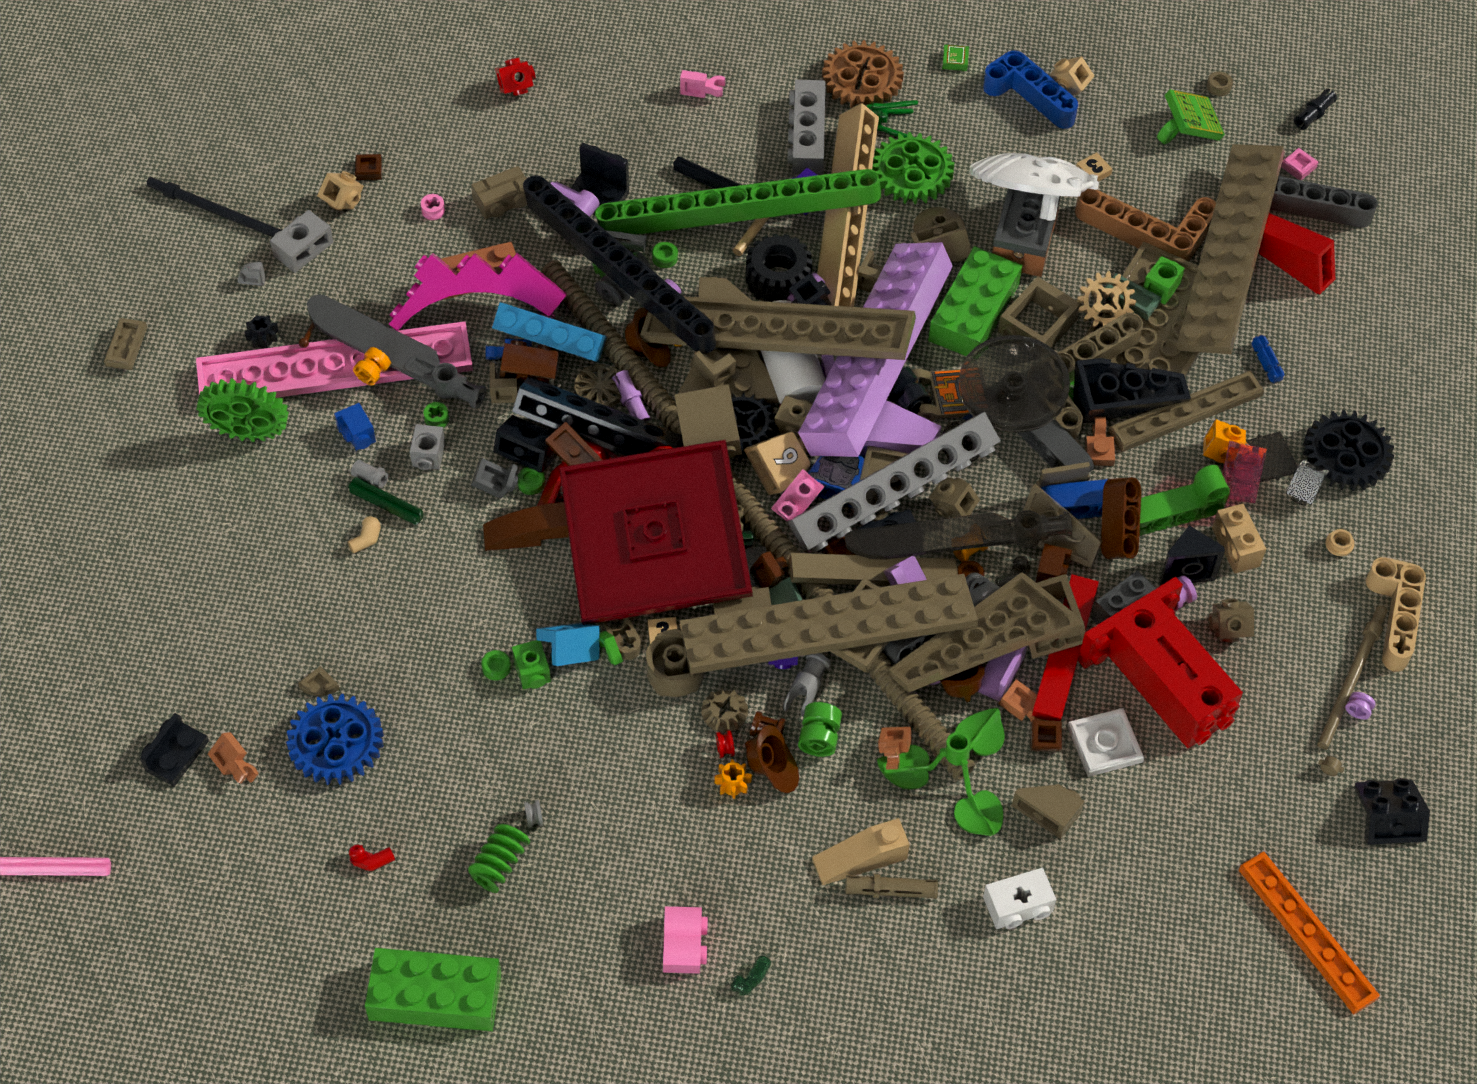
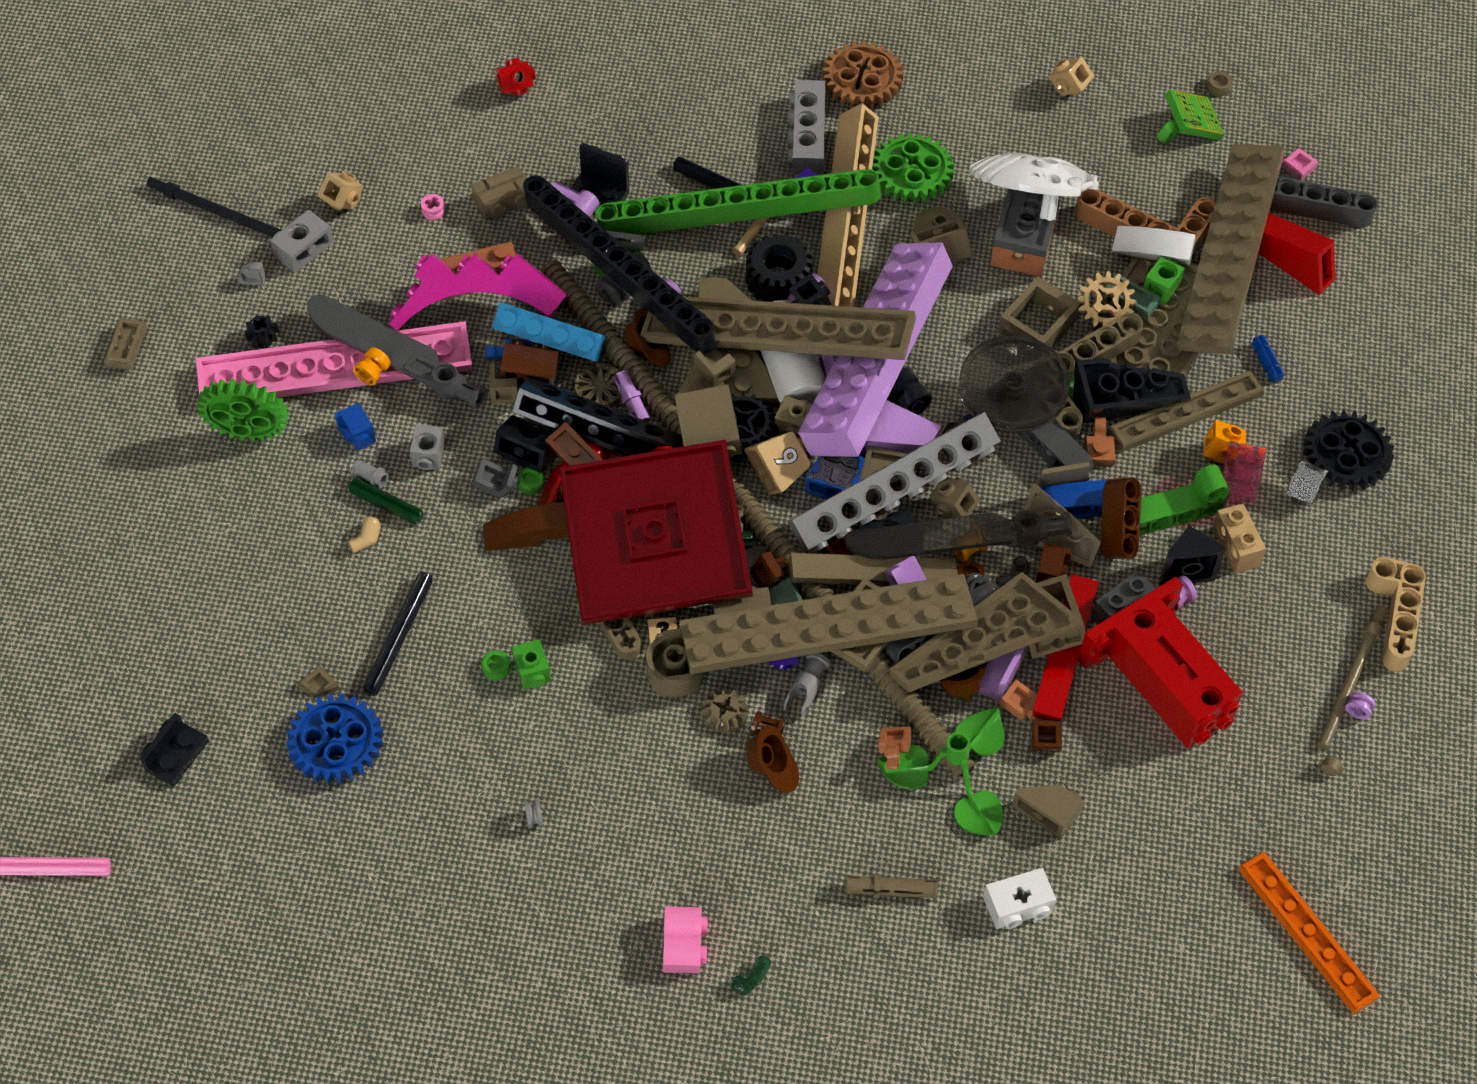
nougat plate [208,732,258,784] -> none
reddish brown hinge [298,320,316,348] -> none
red arm [348,845,395,871] -> none
reddish brown tile [355,154,382,180] -> none
bright green brick [365,948,501,1032] -> none
bright green bush [423,402,449,428] -> none
bright green piece [468,824,530,893] -> none
dark azure panel [536,623,599,666] -> none
bright green tile [599,631,623,666] -> none
bright green tile [652,242,678,268] -> none
bright pink plate [680,70,725,98] -> none
light orange gear [714,759,752,799] -> none
red bush [715,730,735,759] -> none
bright pink hips [771,469,825,521] -> none
bright green wheel [798,702,842,757] -> none
tan slope [812,818,910,886] -> none
dark tan panel [857,250,883,293] -> none
green plant [867,100,918,138] -> none
flag [912,368,992,421] -> none
bright green brick [928,246,1023,361] -> none
bright green tile [942,44,969,71] -> none
blue beam [983,50,1078,129] -> none
white tile [1067,708,1144,777] -> none
tan tile [1076,152,1112,181] -> none
dark tan brick [1209,599,1254,642] -> none
clear smoke piece [1244,432,1299,483] -> none
black pin [1294,88,1337,130] -> none
tan plate [1325,529,1354,556] -> none
black bracket [1354,778,1430,845] -> none
none -> black axle [363,571,433,695]
none -> white slope [1112,226,1196,265]

